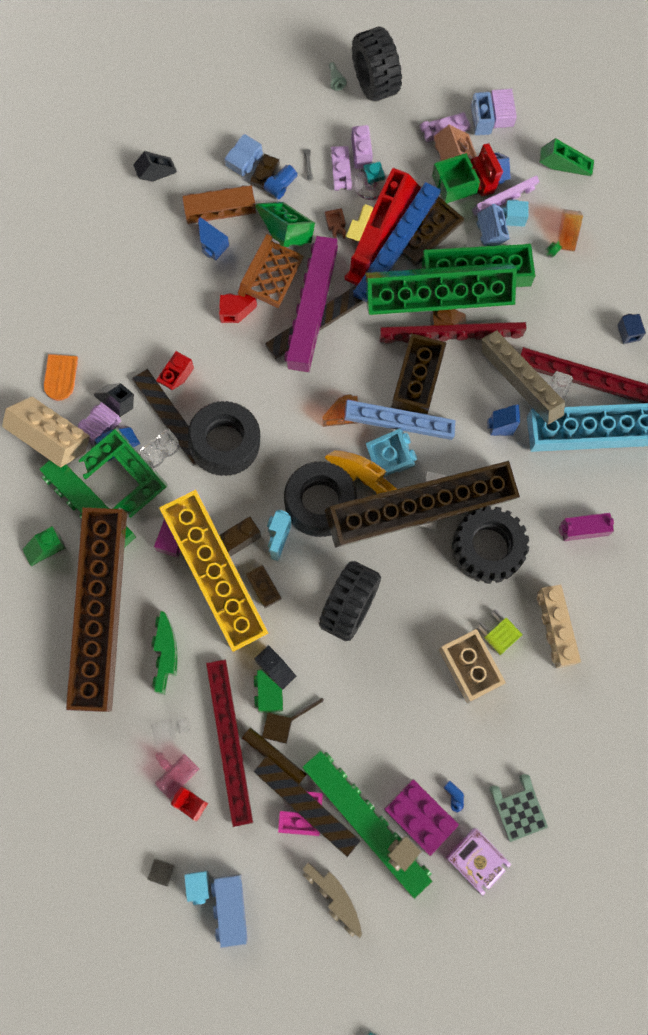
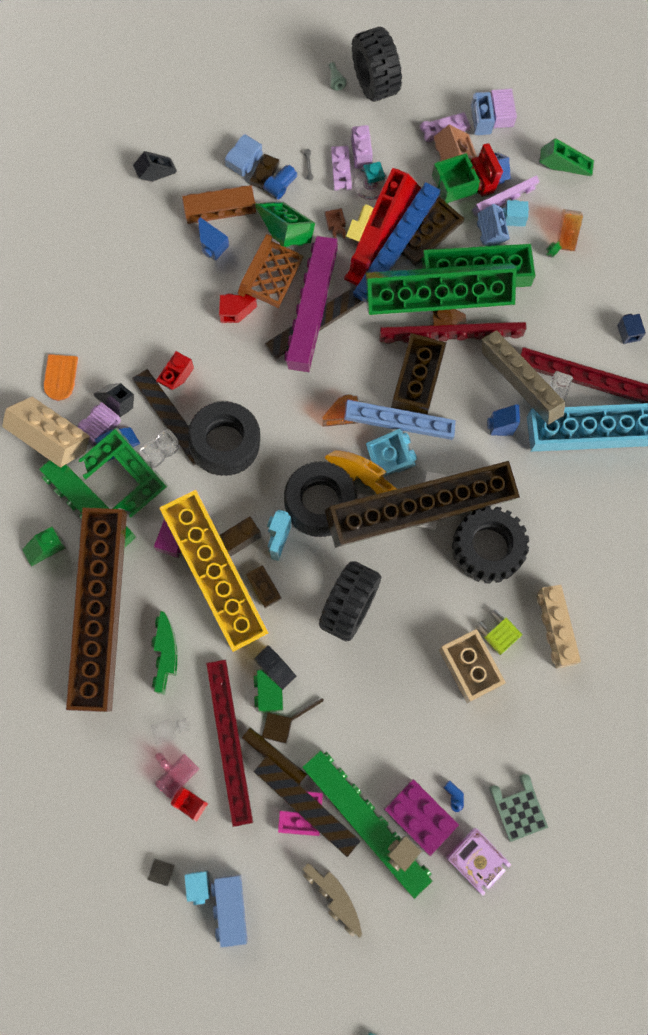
magenta brick [559,513,614,541] -> none

